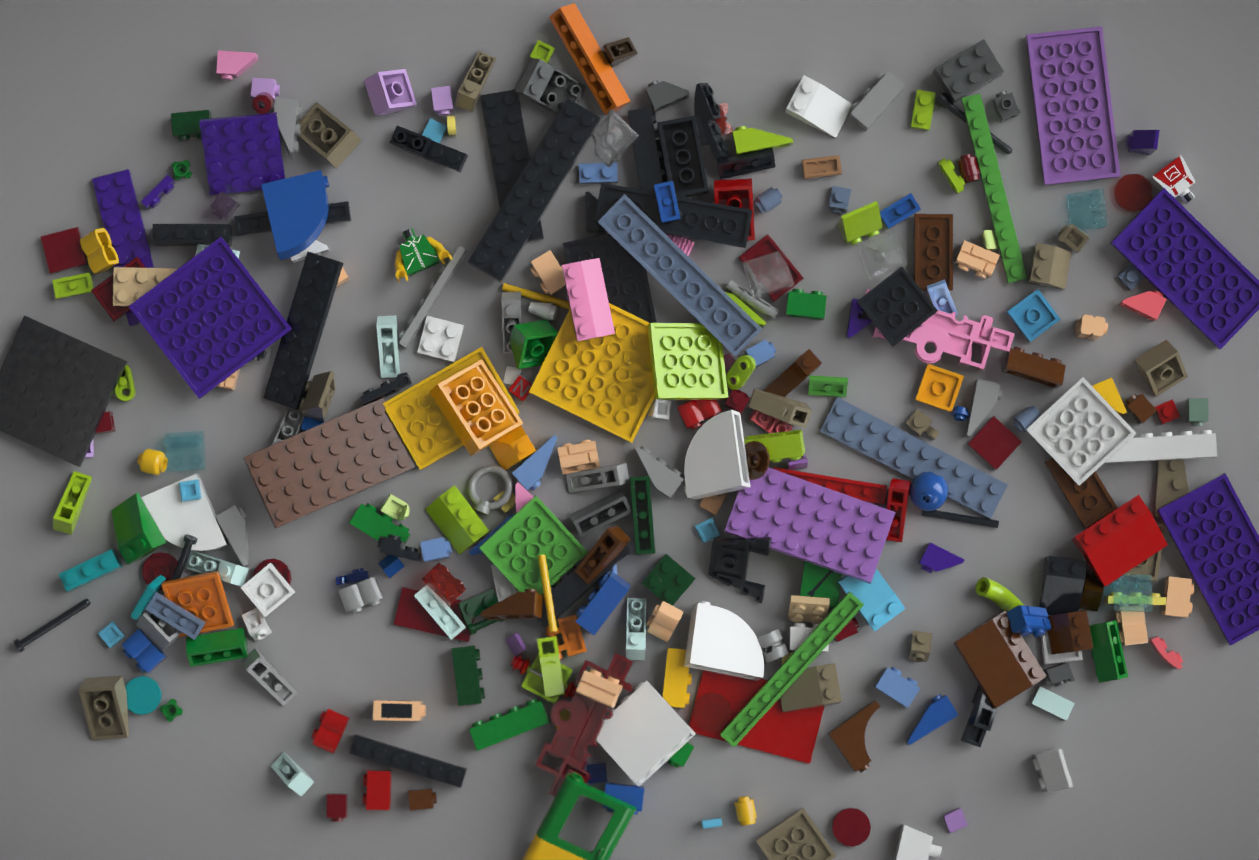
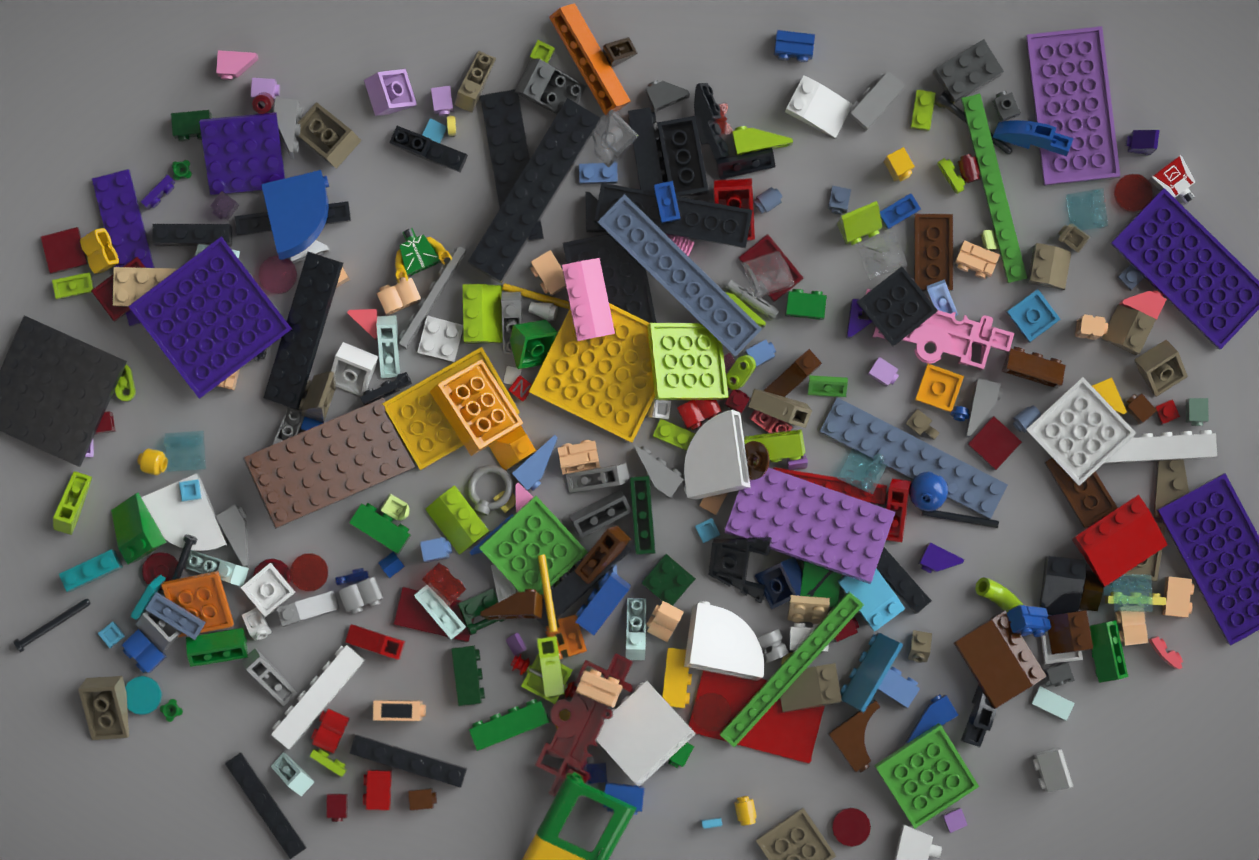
black plate [377,534,422,562] -> none
medium nougat plate [801,155,842,180] -> none
none -> black plate [225,752,307,859]
none -> clear pink tile [259,255,298,294]
none -> white brick [271,645,365,749]
none -> light grey slope [277,590,340,626]
none -> clear red tile [290,553,329,592]
none -> lime plate [310,748,347,777]
none -> white slope [331,342,379,396]
none -> red slope [345,624,406,660]
none -> coral slope [347,309,378,340]
none -> light nougat brick [377,277,421,316]
none -> lime slope [462,284,503,344]
none -> lime plate [653,418,696,451]
none -> dark blue slope [755,557,803,610]
none -> blue brick [774,30,815,62]
none -> clear light blue hinge [838,449,887,494]
none -> dark azure slope [840,633,903,712]
none -> lavender brick [867,357,899,387]
none -> bright green plate [874,723,979,829]
none -> black brick [876,547,932,614]
none -> yellow brick [884,147,915,182]
none -> blue slope [993,120,1073,156]
none -> dark tan slope [1102,305,1156,356]

